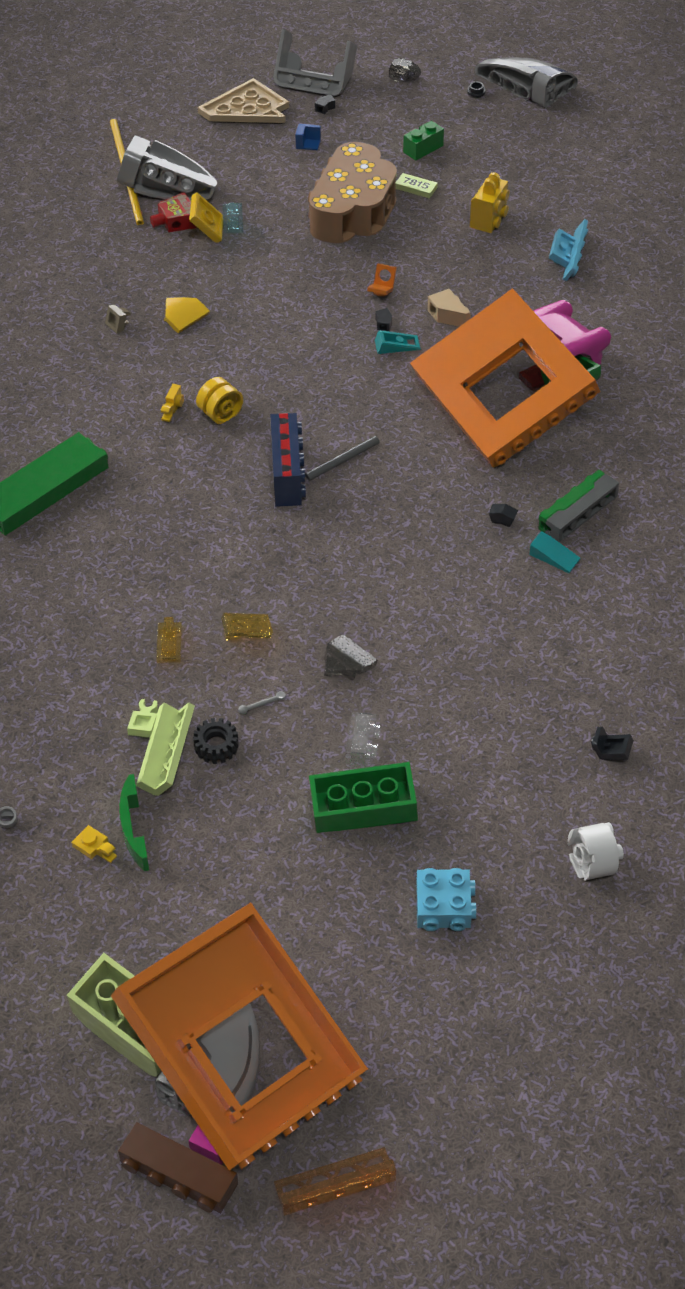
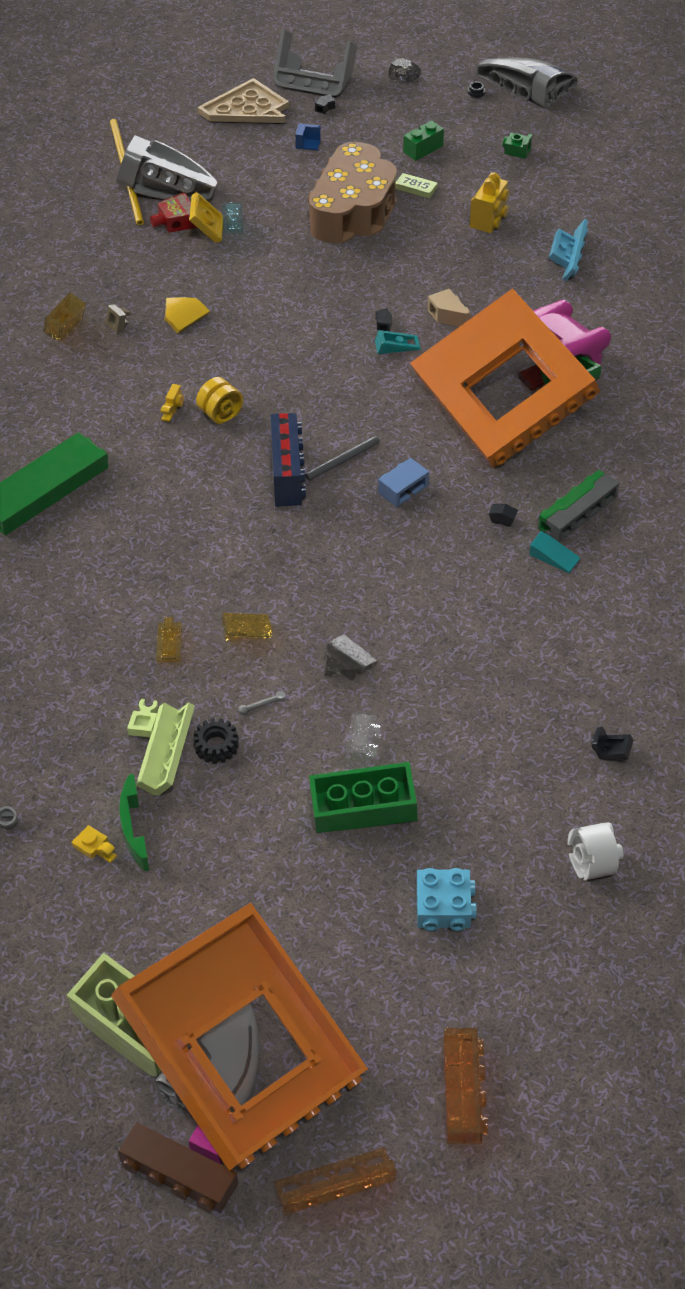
orange bracket [367,263,397,296] -> none
none -> clear yellow brick [43,292,86,342]
none -> medium blue piece [378,458,429,507]
none -> clear orange brick [443,1028,488,1144]
none -> green brick [502,133,532,159]

